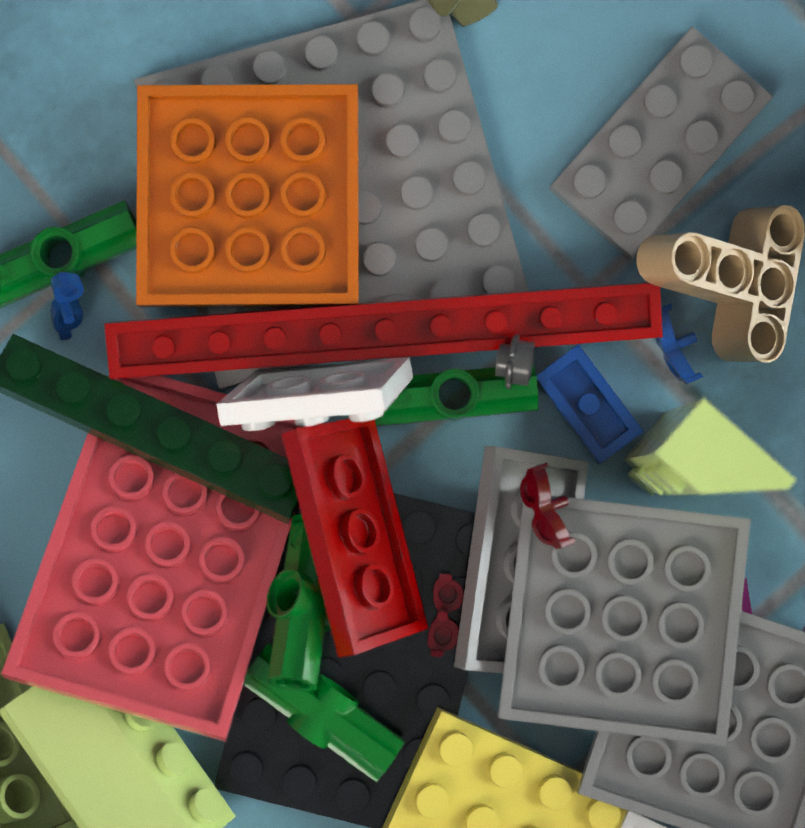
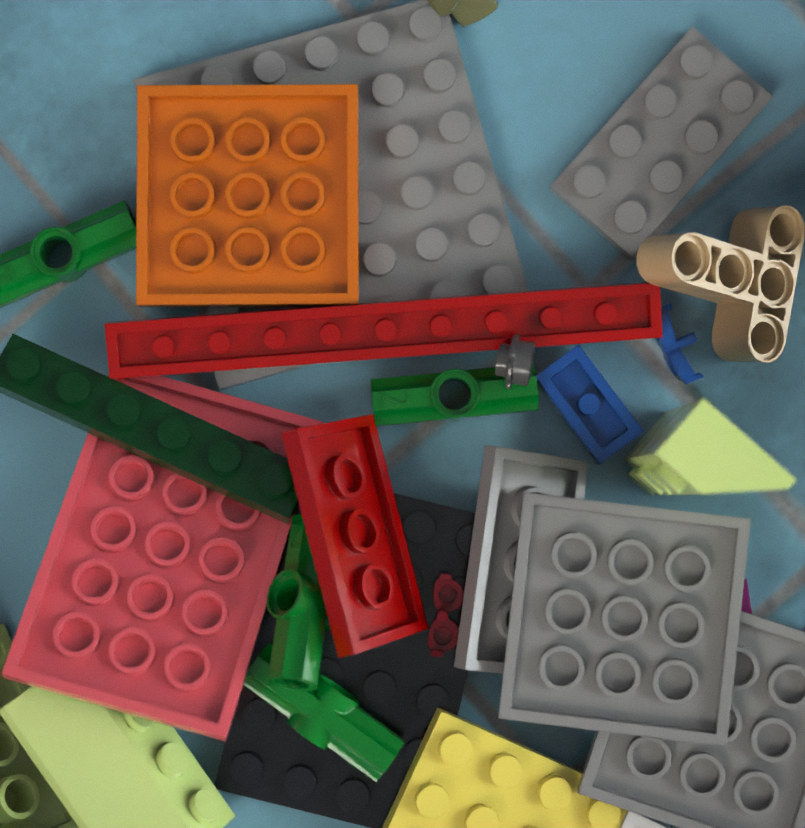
blue piece [50,272,84,340] -> none
white plate [216,357,413,431] -> none
dark red piece [520,462,576,549] -> none

